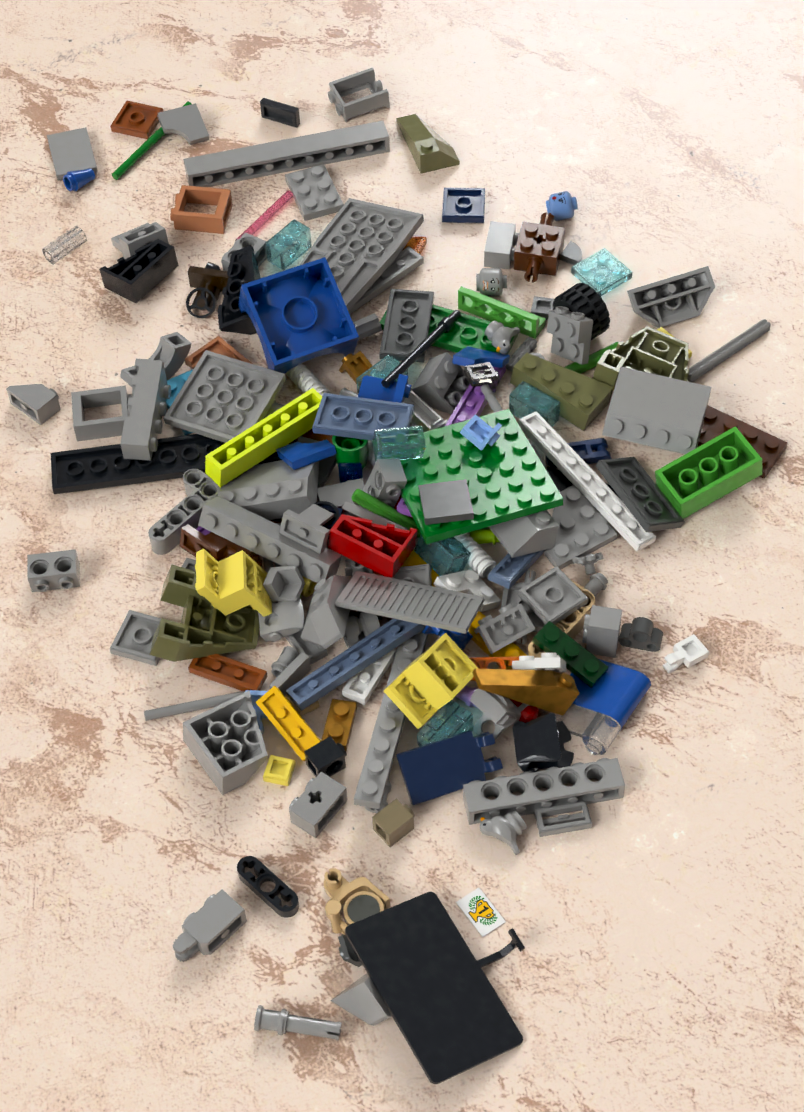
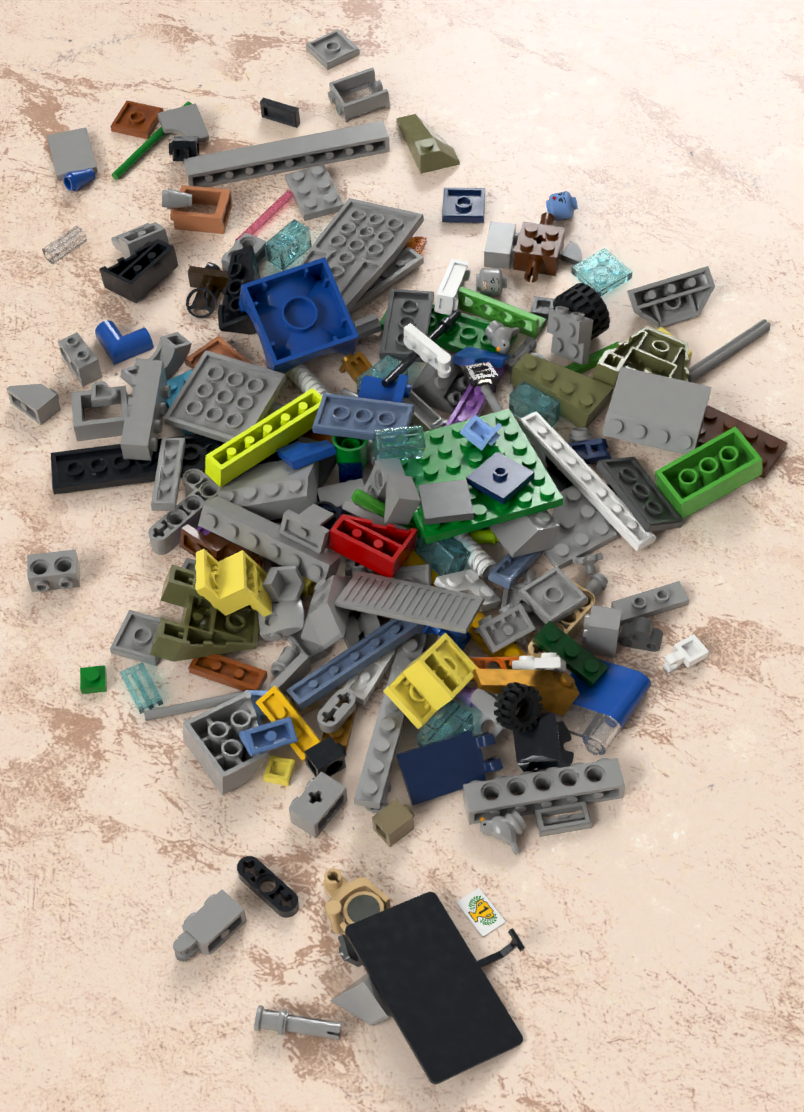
none -> light grey brick [58,332,102,386]
none -> green plate [80,665,107,694]
none -> light grey tile [91,381,119,407]
none -> blue brick [95,320,154,365]
none -> clear light blue tile [120,662,163,714]
none -> light grey tile [151,438,186,511]
none -> light grey cone [162,188,192,210]
none -> black brick [169,136,200,161]
none -> medium blue slope [239,716,298,756]
none -> light grey tile [306,29,360,70]
none -> light grey beam [317,689,356,733]
none -> light grey slope [384,474,421,525]
none -> white plate [404,323,451,378]
none -> white container [434,259,471,315]
none -> plate [466,452,534,504]
none -> black tyre [494,682,543,733]
none -> light grey plate [569,427,592,442]
none -> light grey plate [611,581,689,626]

